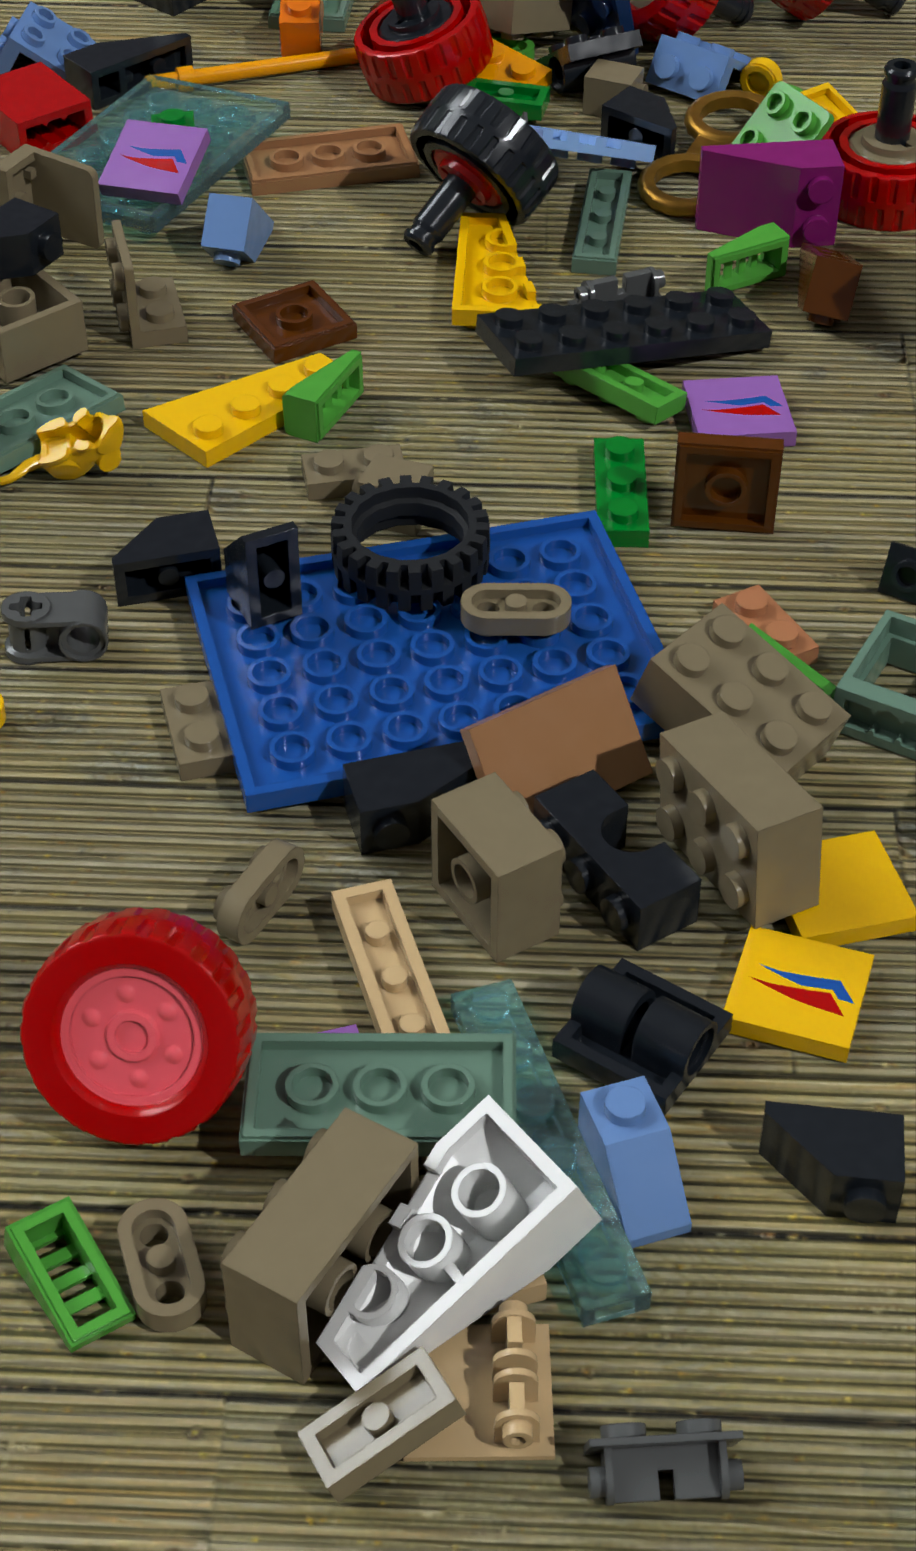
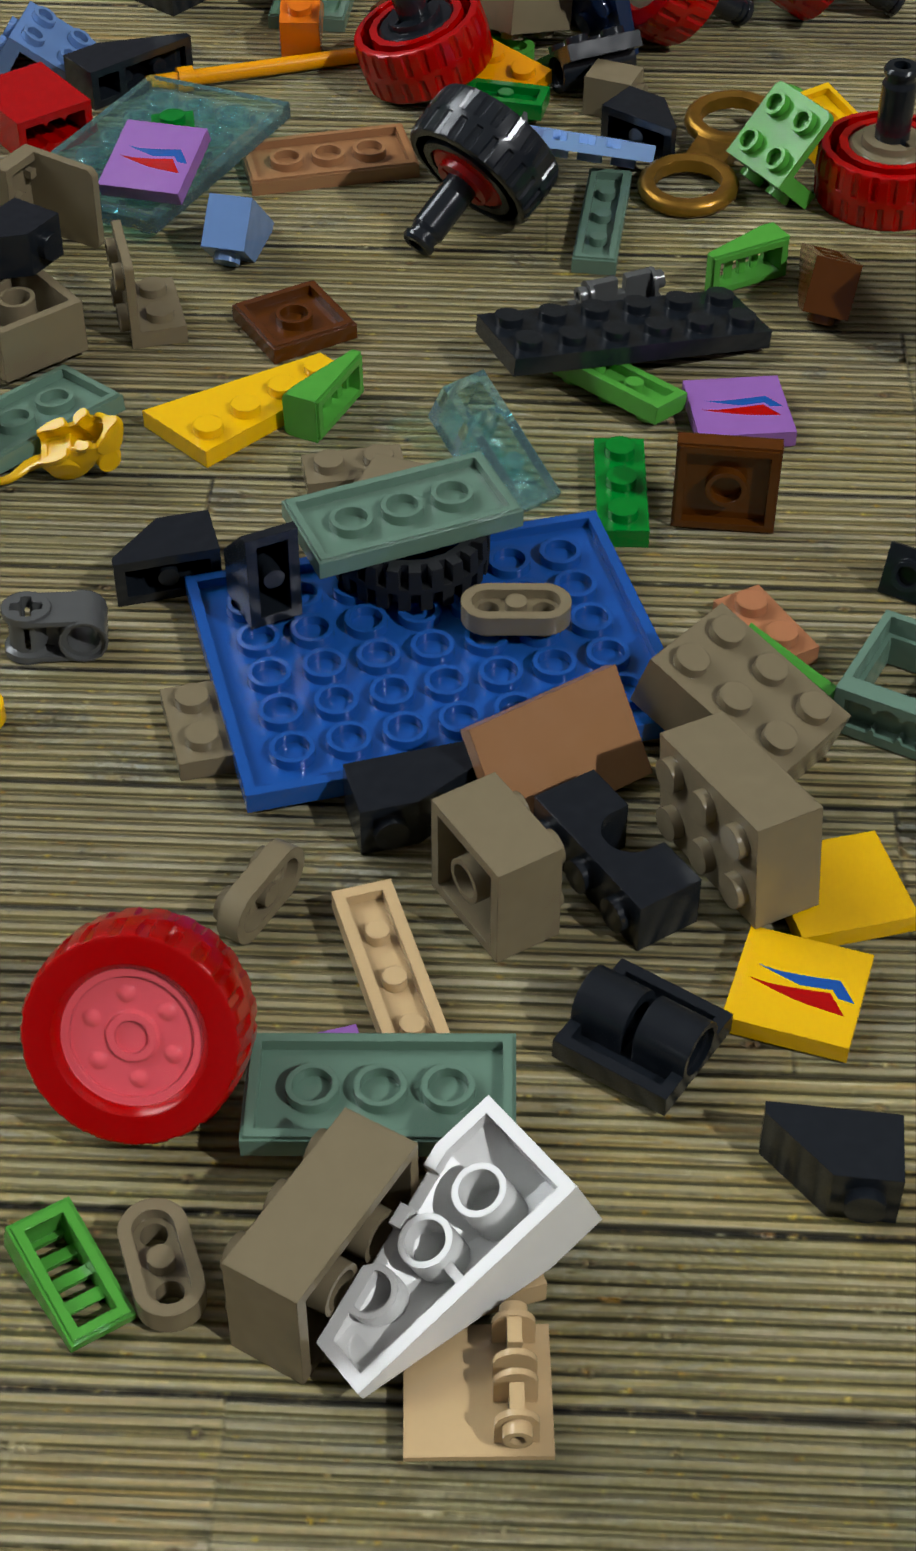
dark tan plate [296,1346,466,1503] -> none
clear light blue plate [451,979,652,1327] -> none
yellow wing [452,212,542,329] -> none
medium blue slope [577,1075,692,1250] -> none
dark grey hinge [583,1418,744,1506] -> none
medium blue bracket [645,31,751,100] -> none
magenta slope [695,139,845,248] -> none
yellow tile [740,57,783,97] -> none
none -> sand green tile [281,451,524,579]
none -> clear light blue slope [428,369,561,512]

